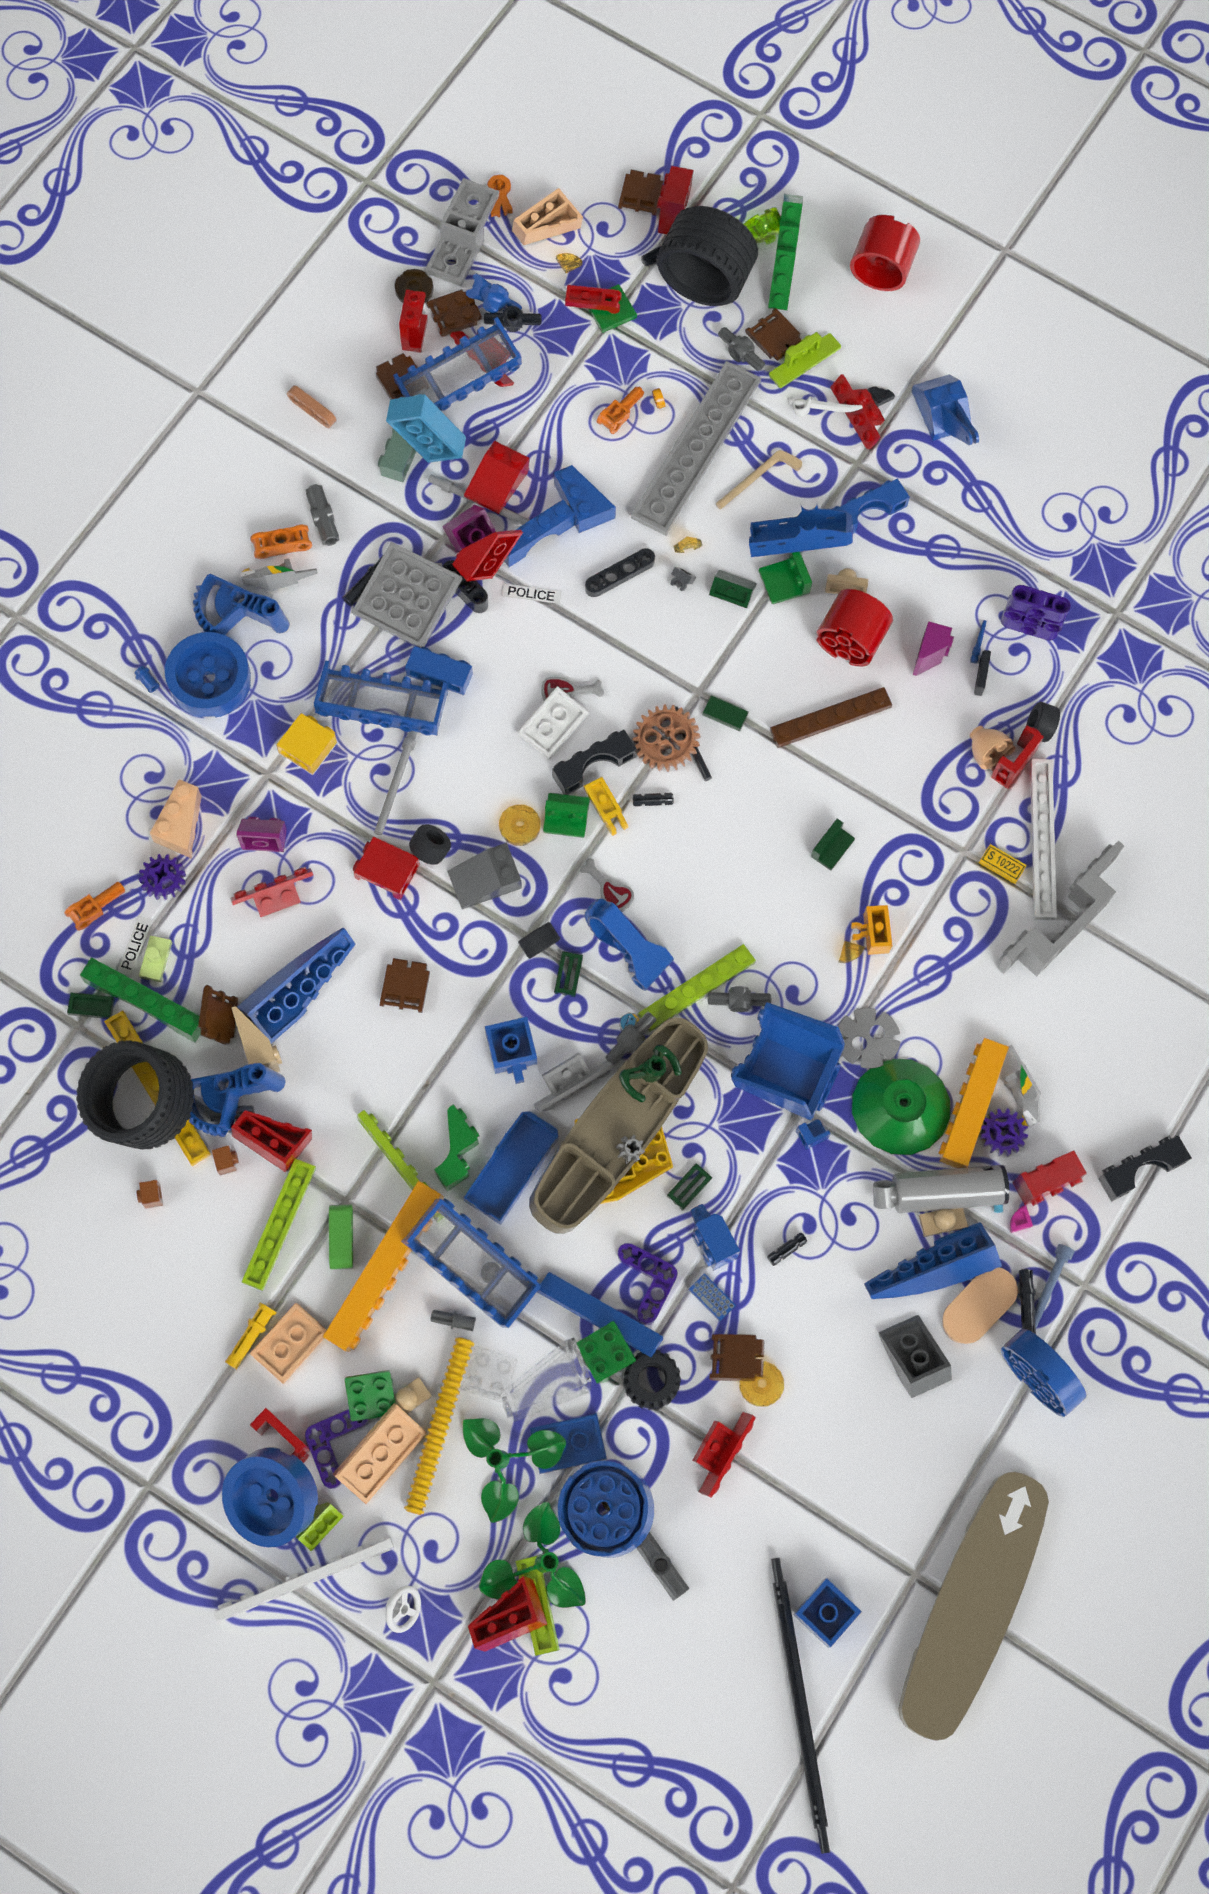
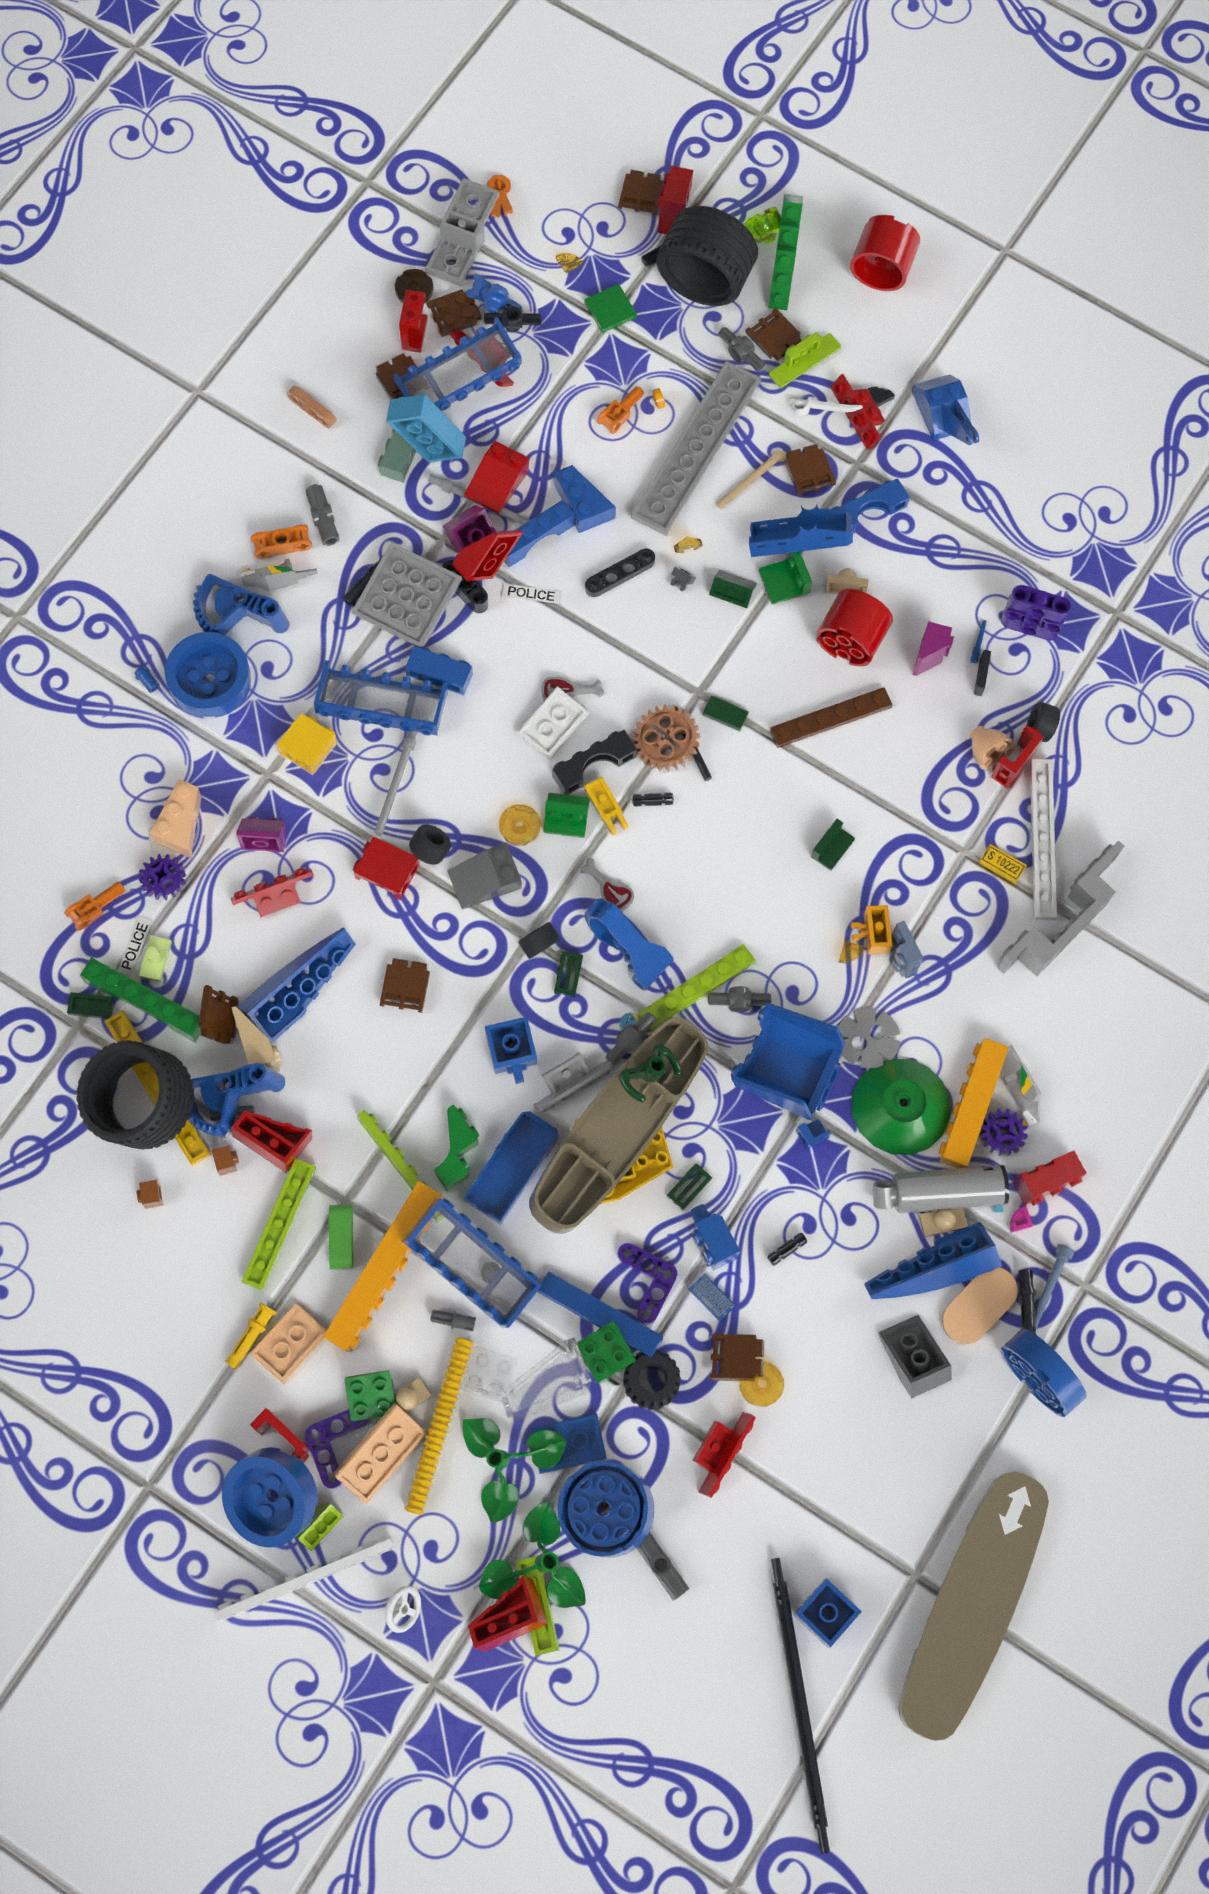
light nougat wedge [512,188,583,245] -> none
red plate [565,285,622,314] -> none
light grey gear [616,1135,645,1163] -> none
black arch [1098,1135,1192,1202] -> none
none -> reddish brown plate [784,444,836,496]
none -> sand blue plate [891,921,924,978]

